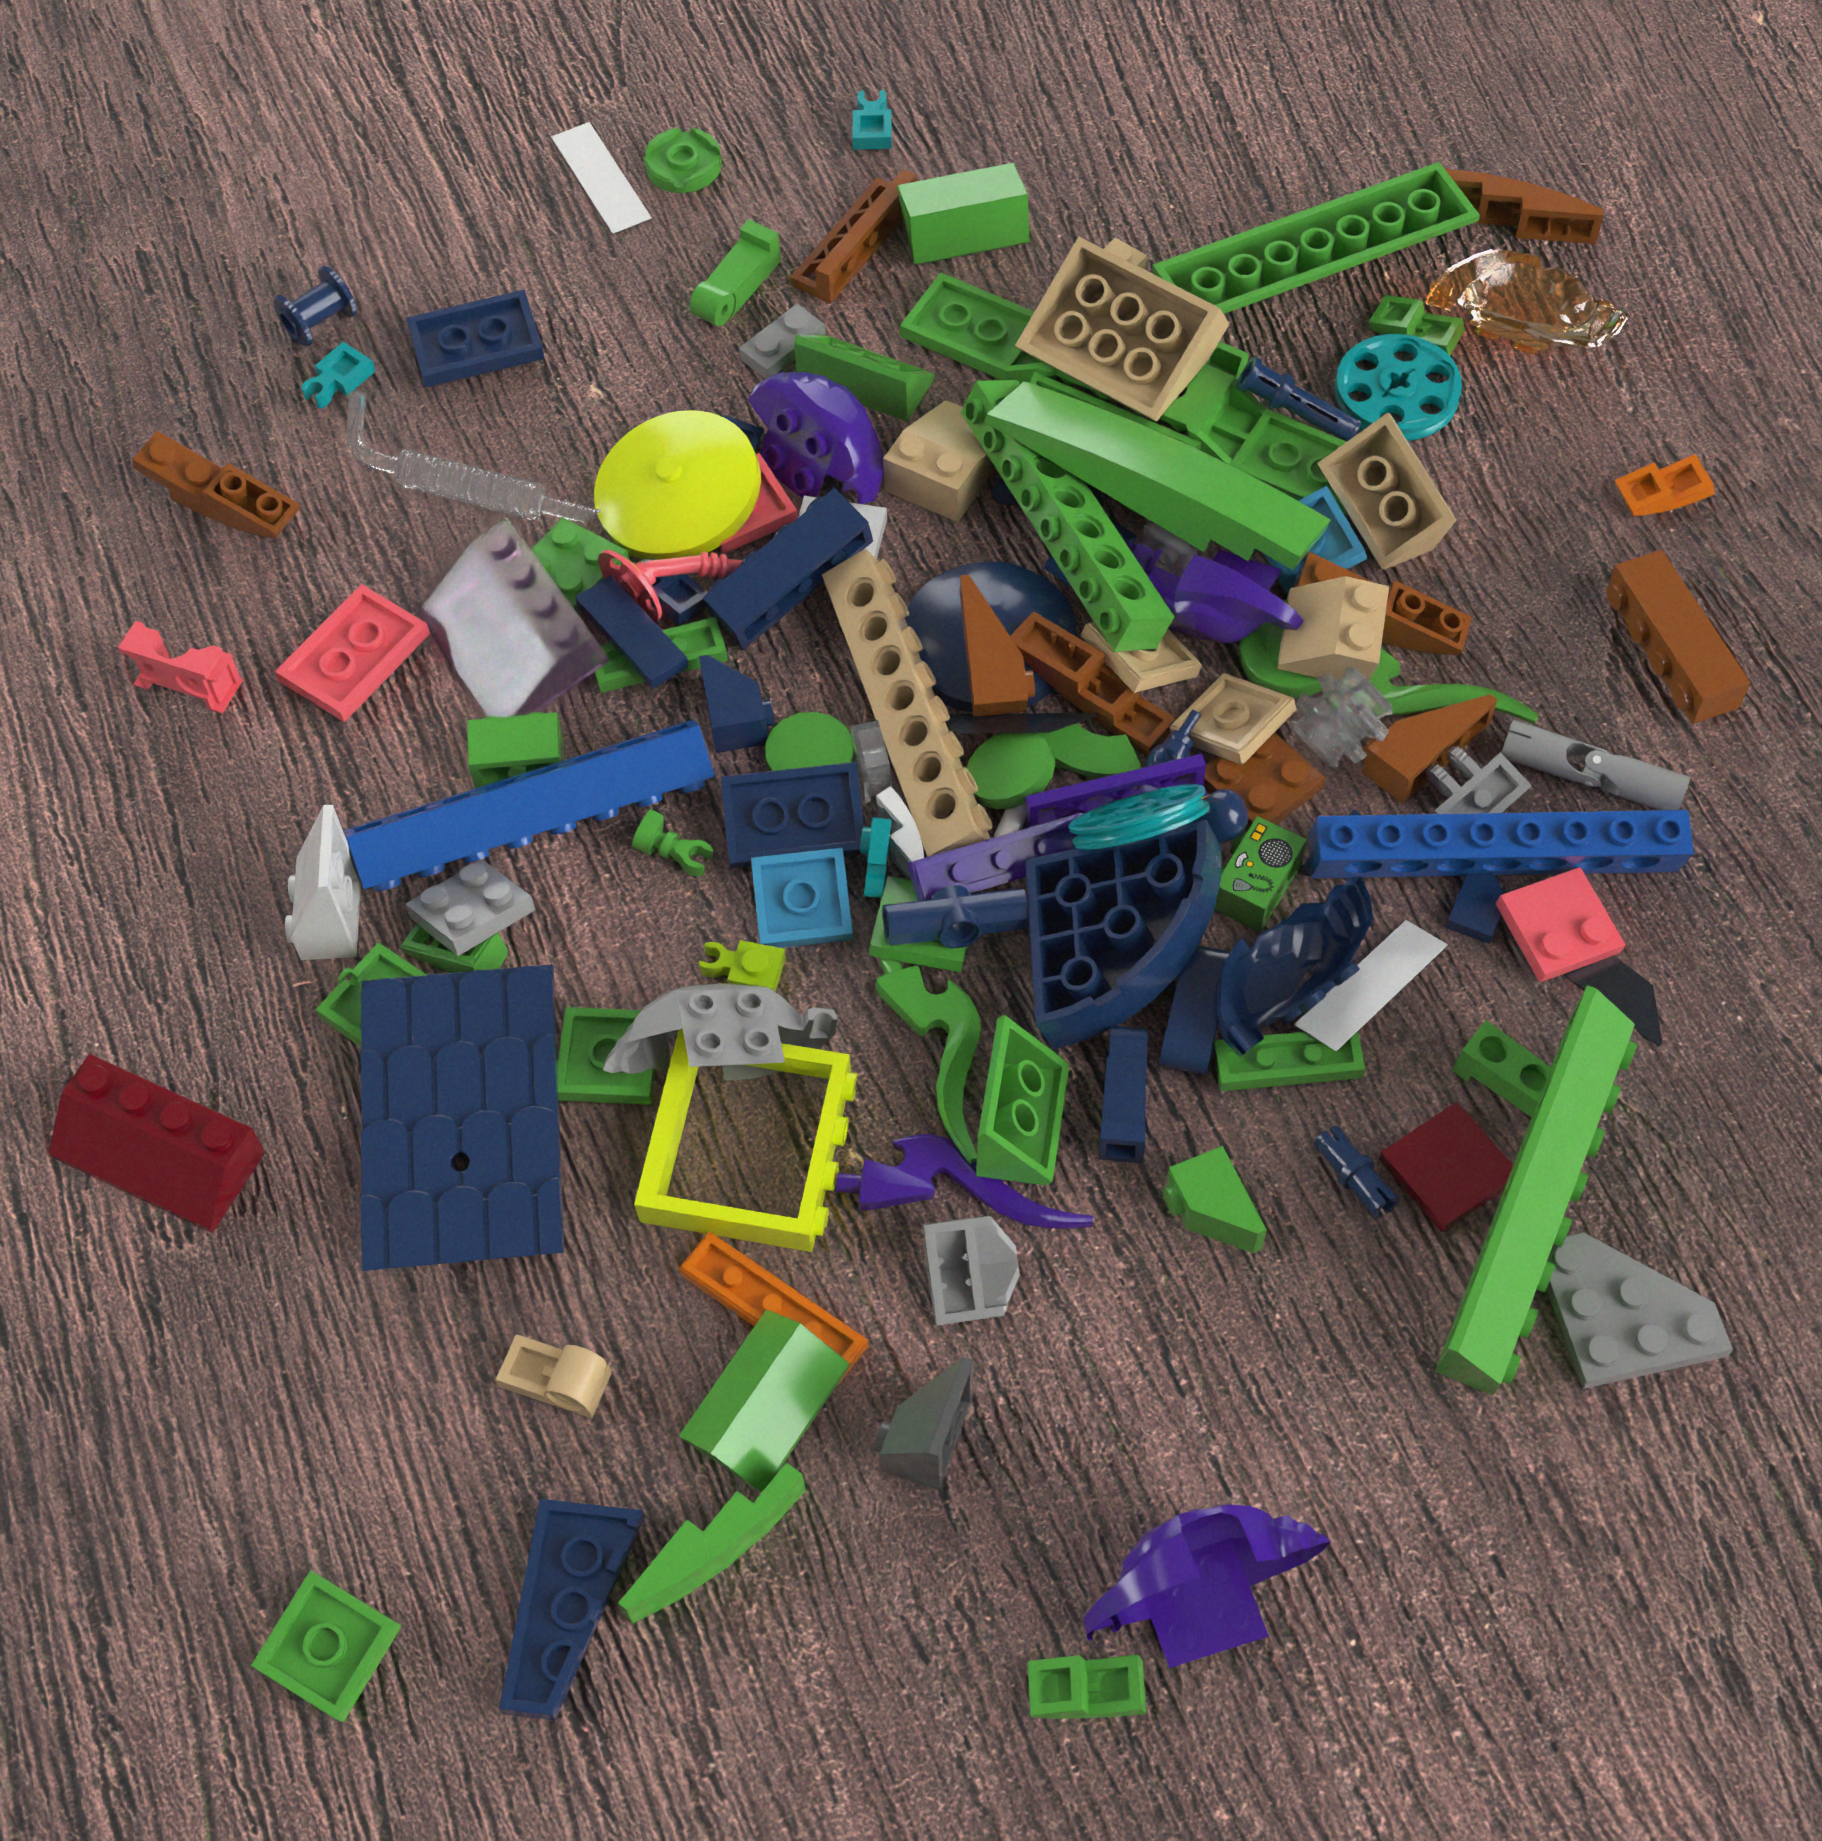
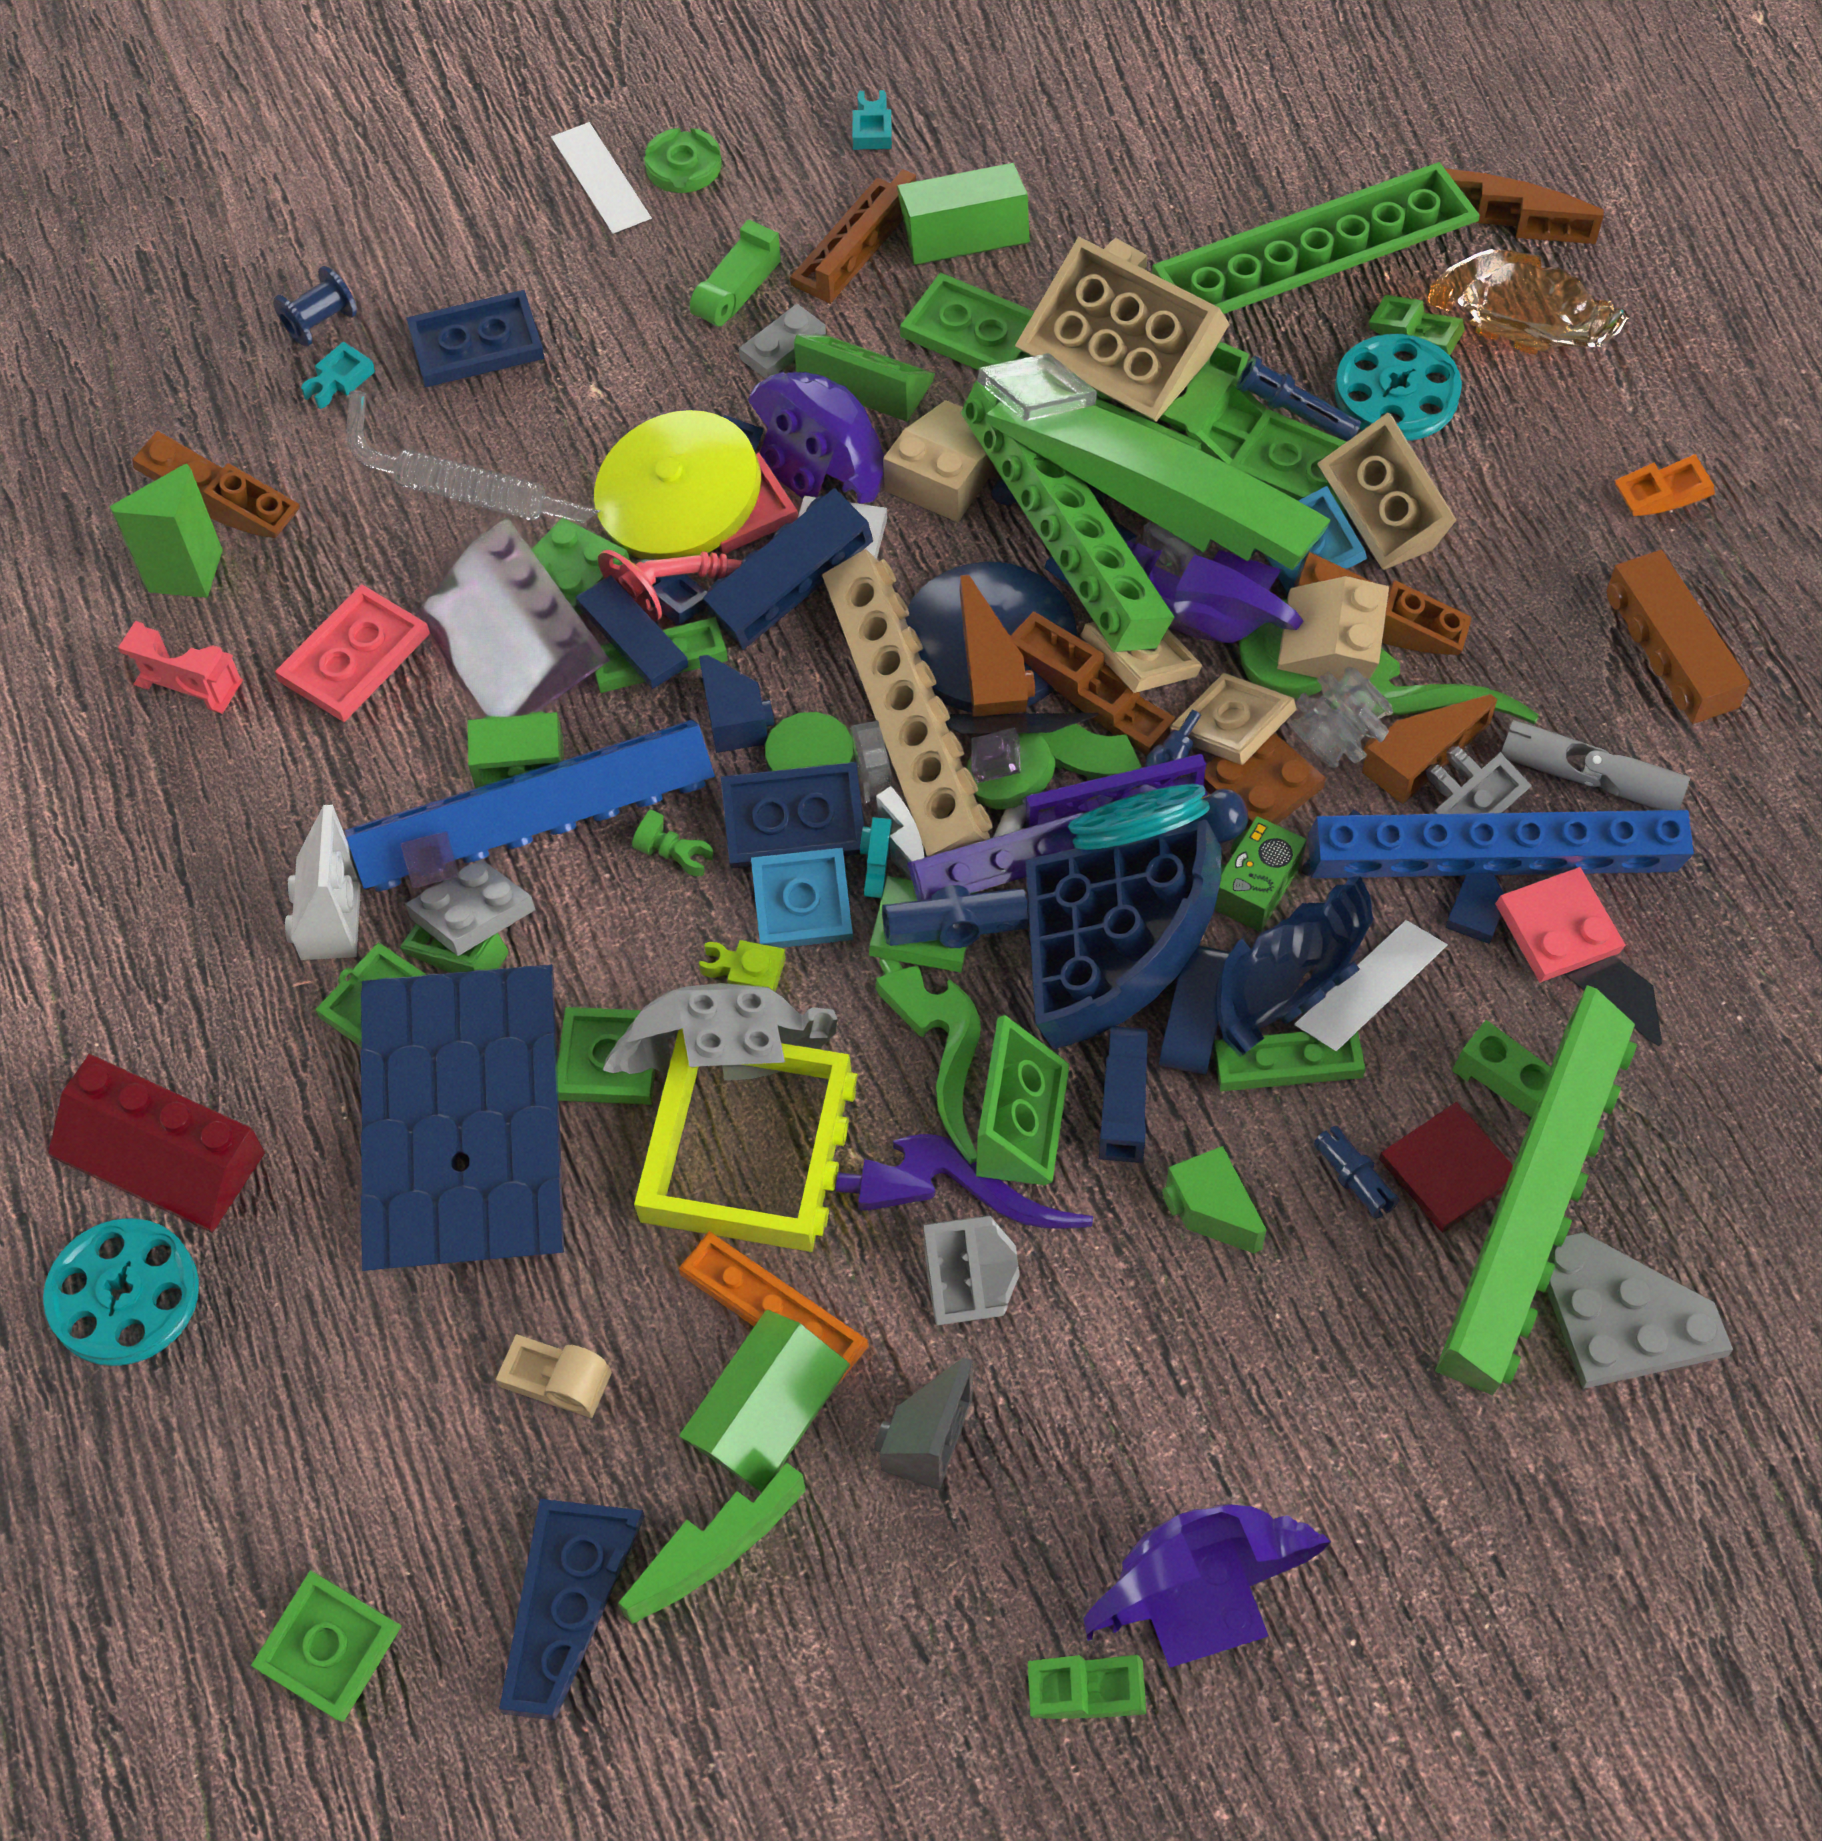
none -> teal wedge [43,1218,199,1366]
none -> bright green slope [109,463,223,598]
none -> clear purple plate [400,832,459,888]
none -> clear purple plate [971,728,1021,783]
none -> clear tile [978,353,1097,421]

